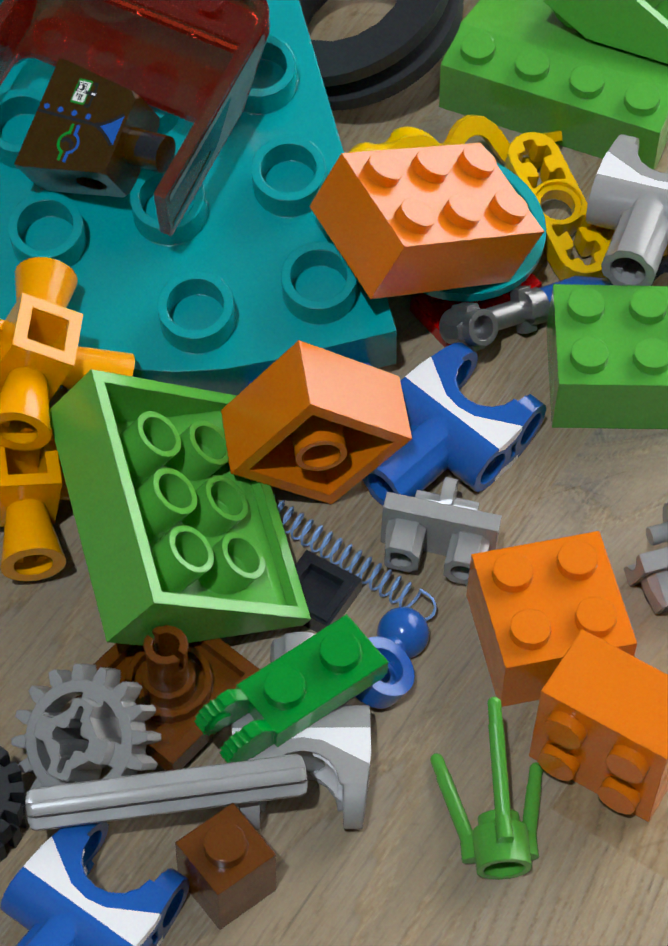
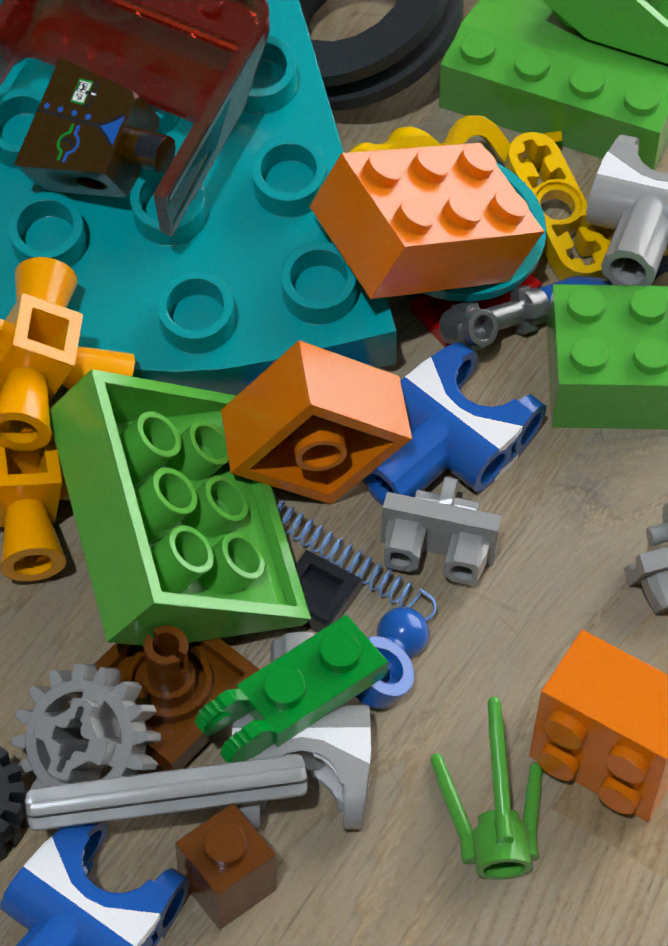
orange brick [466,531,637,707] -> none

